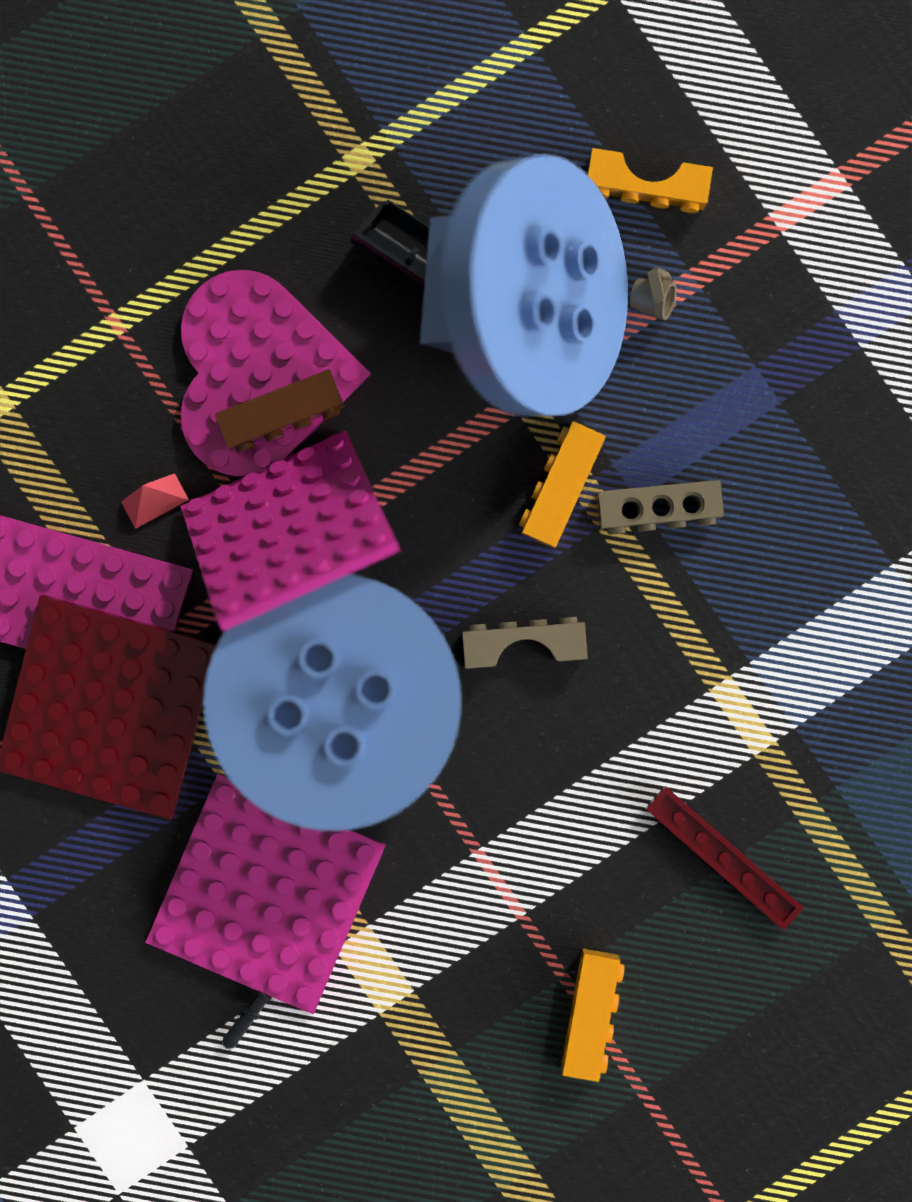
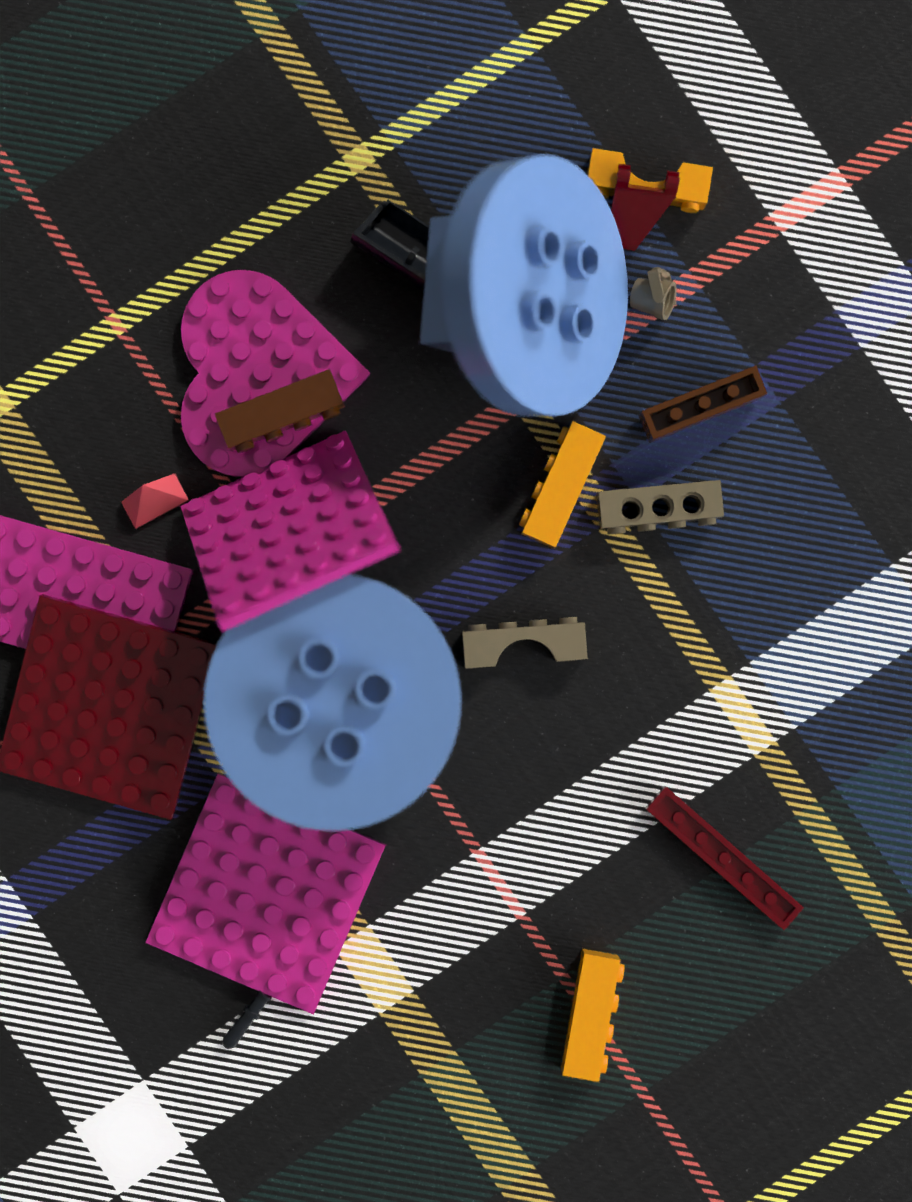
none -> dark red flag [611,164,680,251]
none -> reddish brown brick [638,365,768,443]

